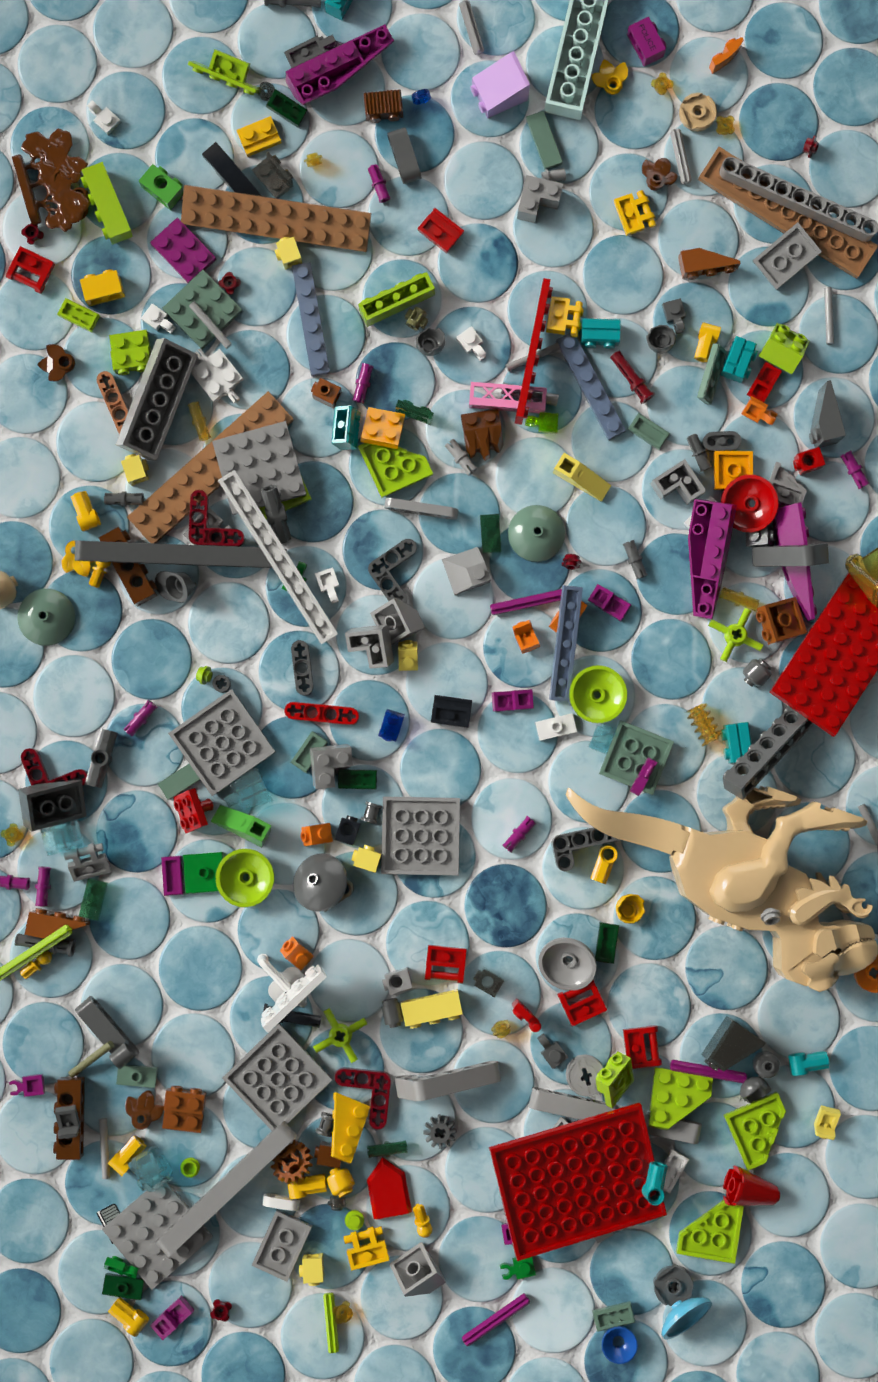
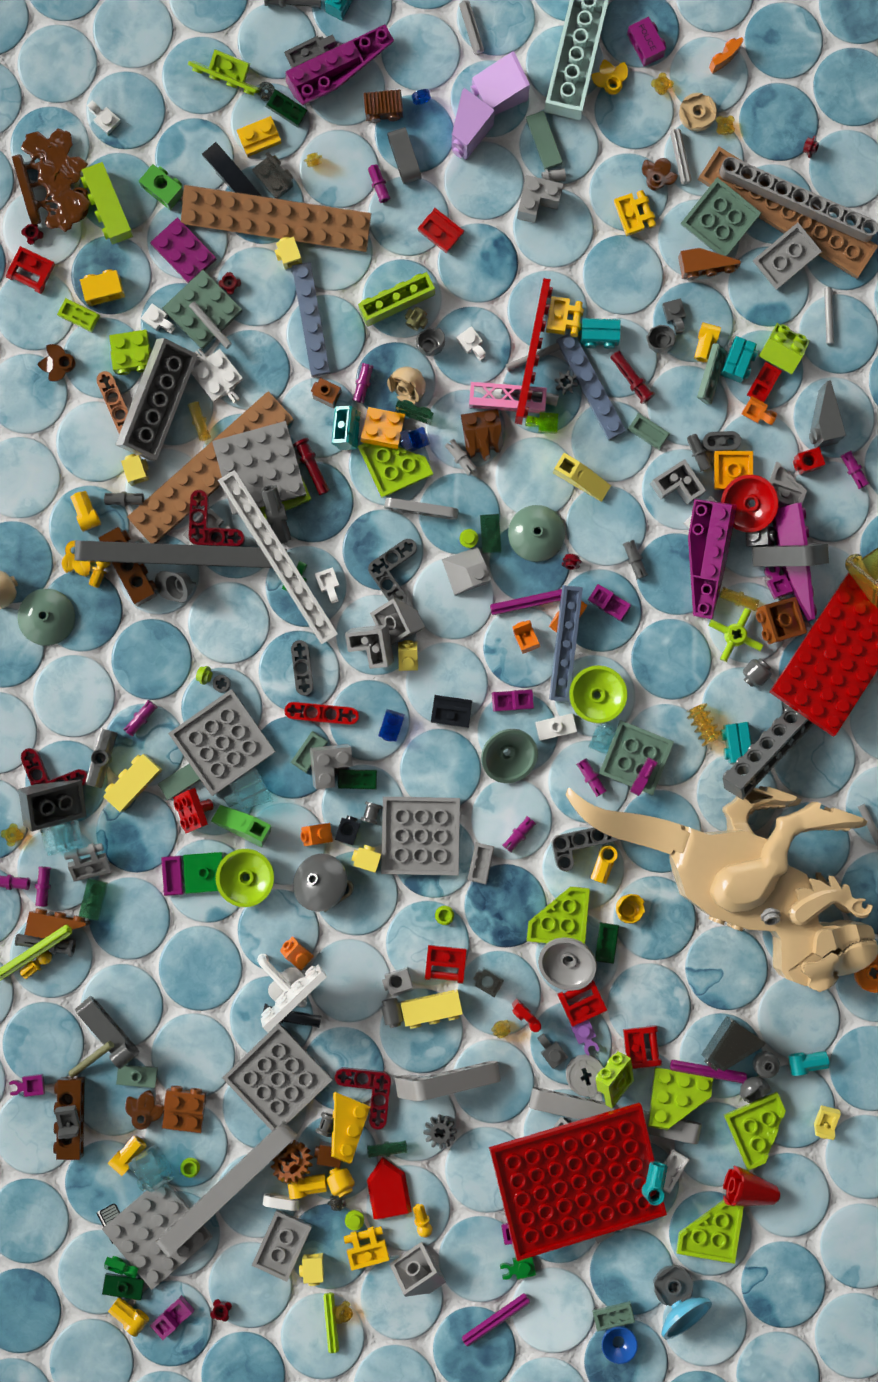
light grey bar [99,1118,110,1179] -> none
lime bar [313,1008,368,1063] -> none
none -> light yellow brick [103,754,162,812]
none -> dark red pin [293,438,330,496]
none -> tan cylinder [387,366,426,405]
none -> clear blue bracket [400,427,430,451]
none -> lime plate [435,906,454,925]
none -> lavender slope [452,88,495,160]
none -> lime plate [459,529,478,548]
none -> light grey plate [467,842,494,884]
none -> sand green dish [481,729,538,783]
none -> lime plate [526,886,590,944]
none -> dark grey gear [555,370,578,395]
none -> medium lavender plate [571,1019,599,1055]
none -> magenta pin [576,758,607,797]
none -> sand green plate [681,177,761,256]
none -> magenta plate [764,566,793,600]

